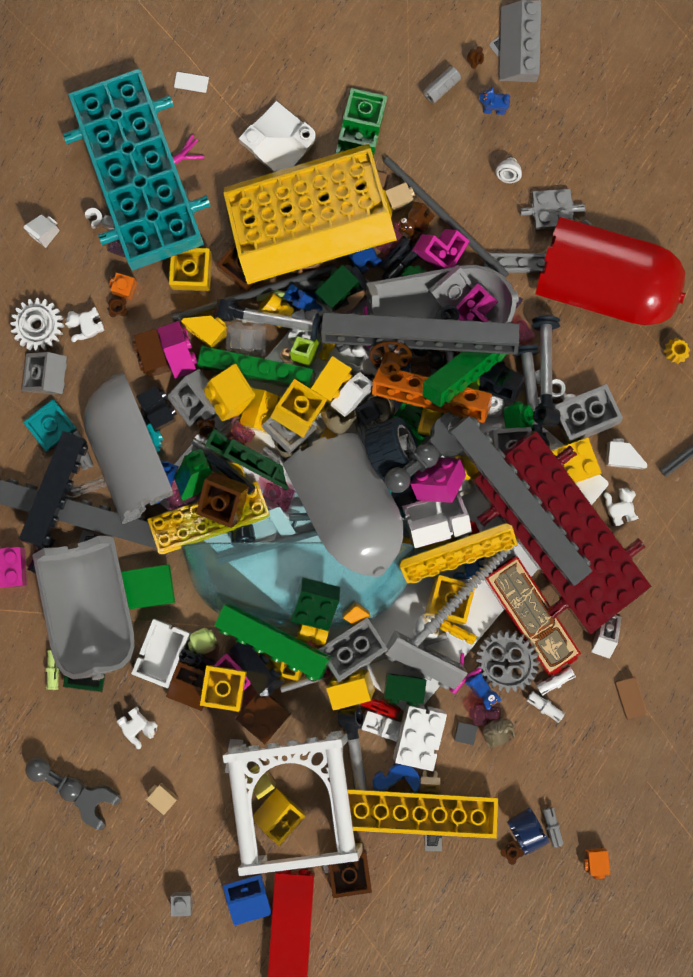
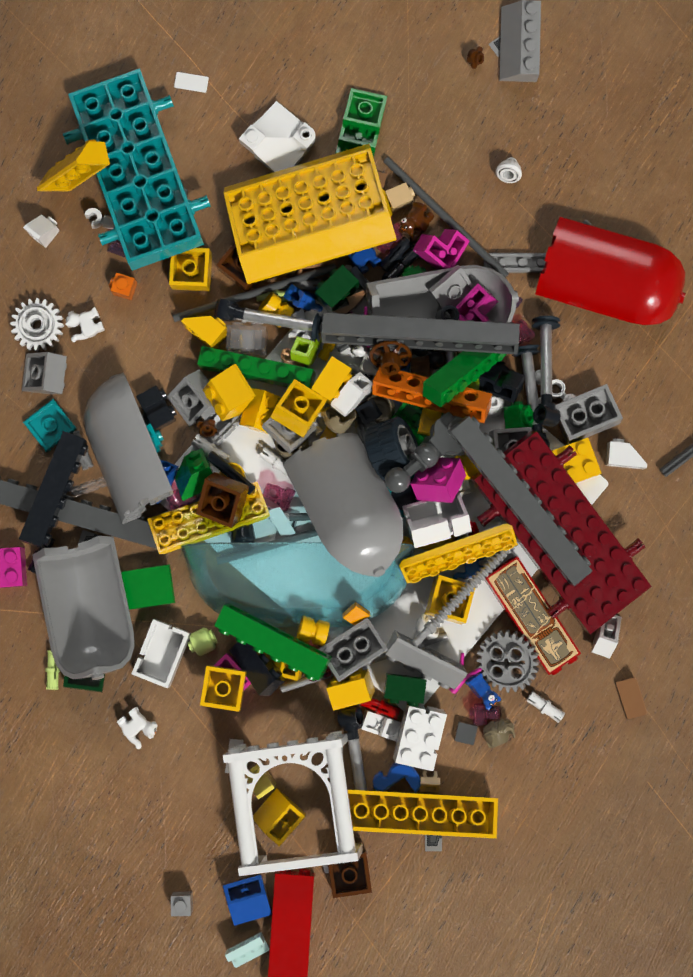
dark grey piece [25,757,122,830] -> none
reddish brown plate [108,298,128,318] -> none
reddish brown brick [132,329,171,377] -> none
tan brick [146,783,178,815] -> none
dark pink brick [158,321,198,379] -> none
reddish brown slope [166,661,205,711] -> none
dark pink plant [173,134,205,165] -> none
black pin [179,649,214,670] -> none
dark green wedge [201,428,289,490] -> none
clear pink plate [228,423,255,445] -> none
reddish brown brick [235,693,291,745] -> none
dark green brick [290,577,340,631] -> none
light grey axle [423,66,461,104] -> none
yellow axle [440,620,477,645] -> none
blue animal [479,87,510,115] -> none
reddish brown plate [500,841,524,865] -> none
dark blue brick [507,808,550,855] -> none
light grey plate [520,189,585,230] -> none
white pin [536,666,576,696] -> none
light grey axle [542,807,563,847] -> none
orange brick [583,848,610,879] -> none
white animal [604,488,639,527] -> none
yellow piece [664,337,690,364] -> none
none -> yellow slope [37,139,110,191]
none -> light aqua bracket [225,932,270,968]

